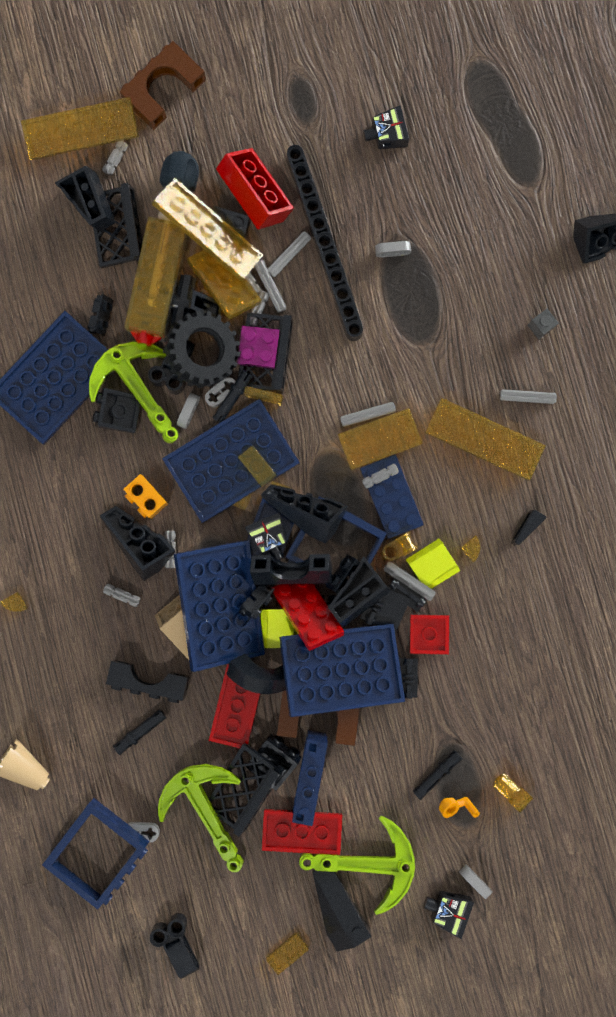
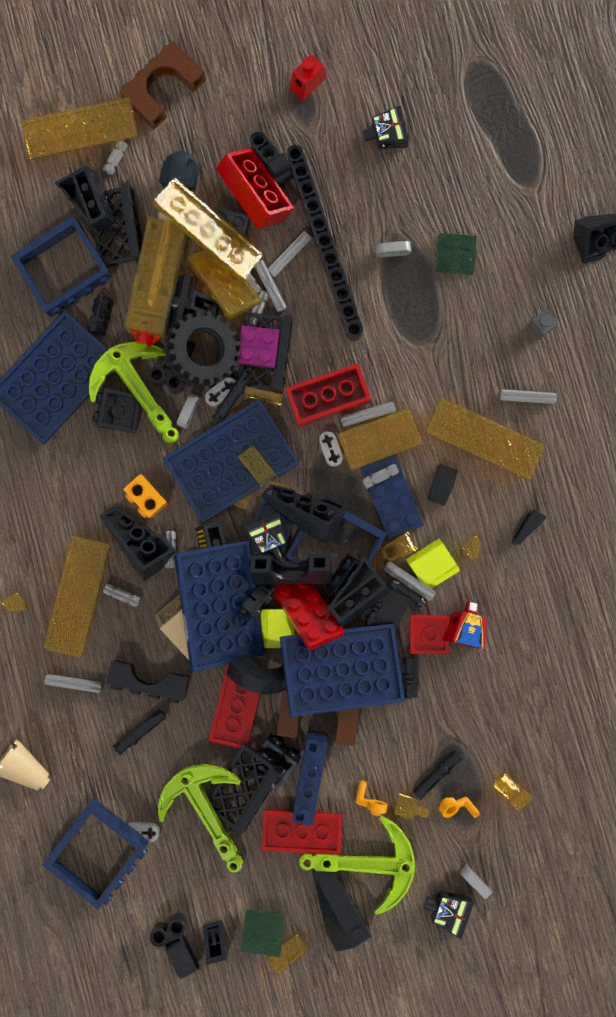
none -> dark blue window [10,215,113,317]
none -> clear yellow plate [43,536,111,658]
none -> light grey axle [44,674,102,693]
none -> black brick [195,522,226,549]
none -> black slope [203,920,229,965]
none -> clear green plate [241,908,286,957]
none -> black piece [250,132,293,187]
none -> red brick [286,363,371,428]
none -> red torso [290,54,327,102]
none -> light grey beam [319,431,343,467]
none -> light orange plate [355,780,388,816]
none -> clear yellow plate [394,793,430,820]
none -> black slope [427,464,458,506]
none -> clear green plate [436,233,477,275]
none -> torso [443,602,486,649]

